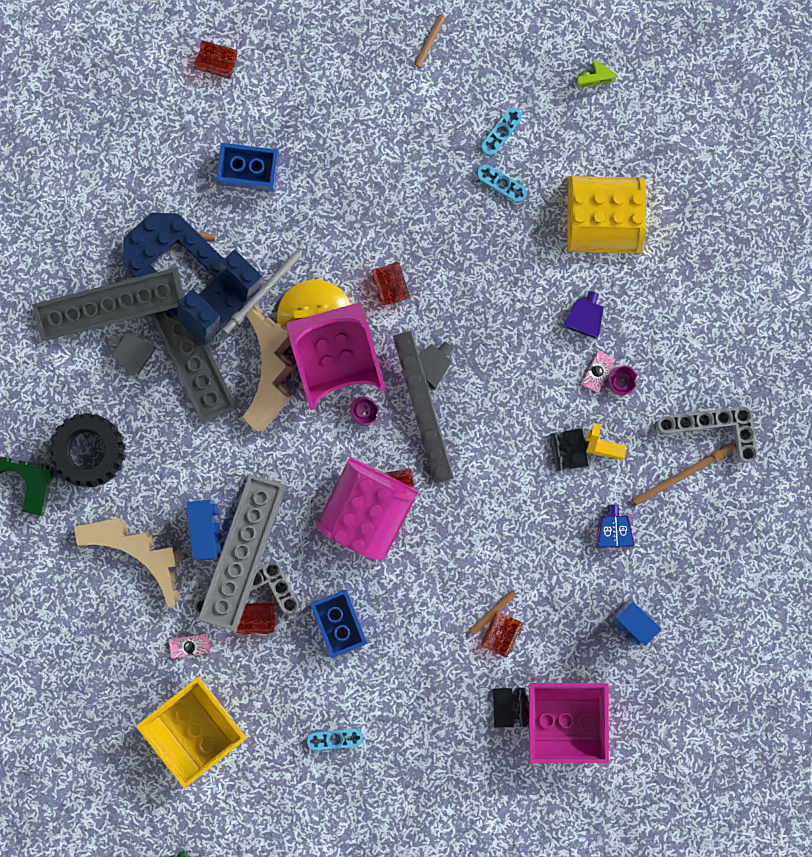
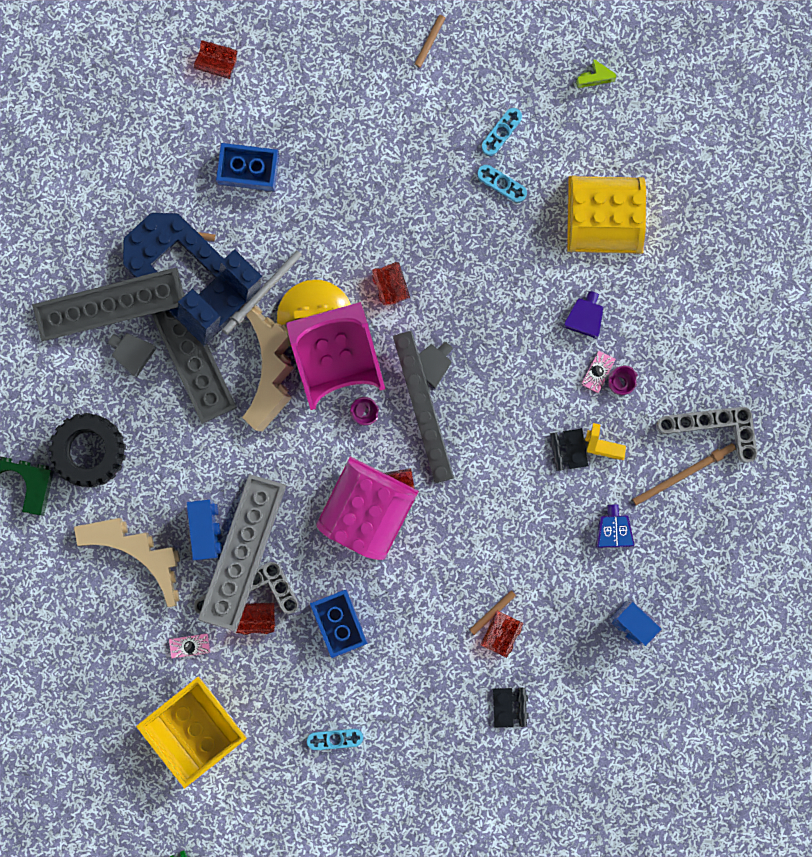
dark pink container [529,683,609,763] -> none

